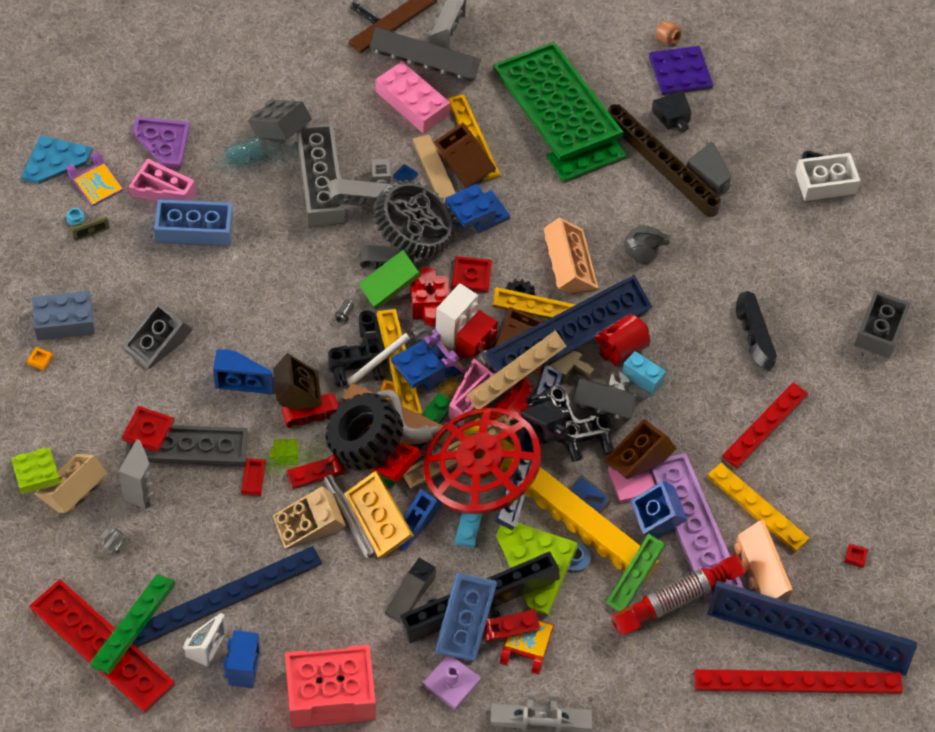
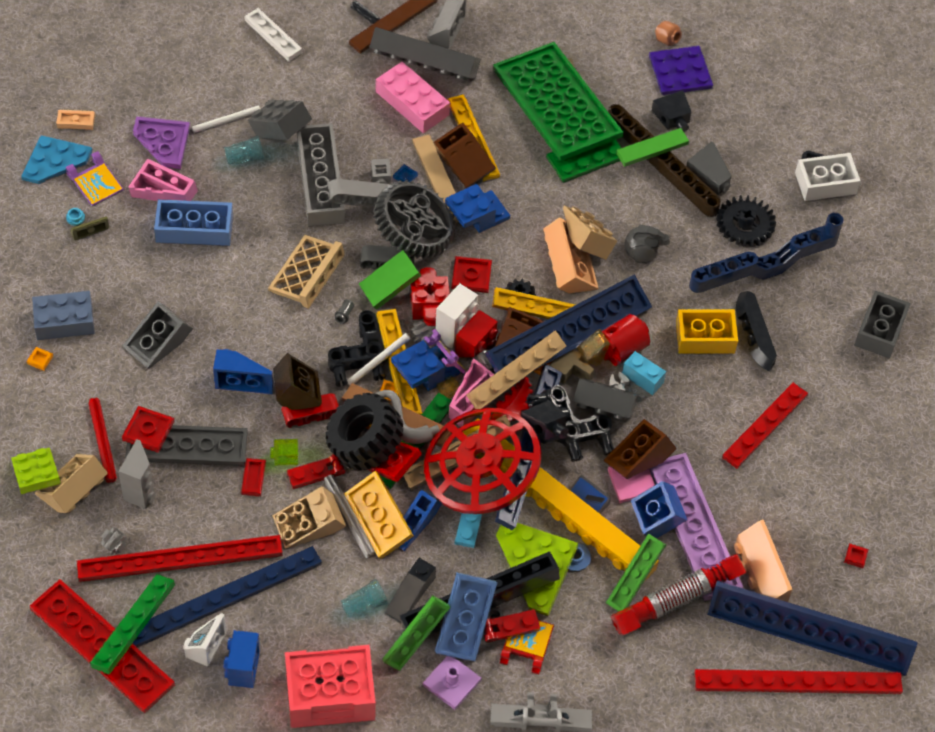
yellow plate [707,463,810,553] -> none
none -> light nougat plate [56,110,95,130]
none -> red plate [77,535,283,582]
none -> red axle [89,397,117,483]
none -> white bar [191,106,260,133]
none -> white plate [245,8,302,62]
none -> tan fence [268,235,345,309]
none -> clear light blue plant [340,579,388,618]
none -> bright green tile [382,596,450,671]
none -> tan slope [563,205,617,260]
none -> clear yellow slope [577,329,610,366]
none -> bright green tile [616,128,689,167]
none -> yellow brick [676,309,738,354]
none -> dark blue beam [689,212,844,293]
none -> black gear [716,195,776,247]

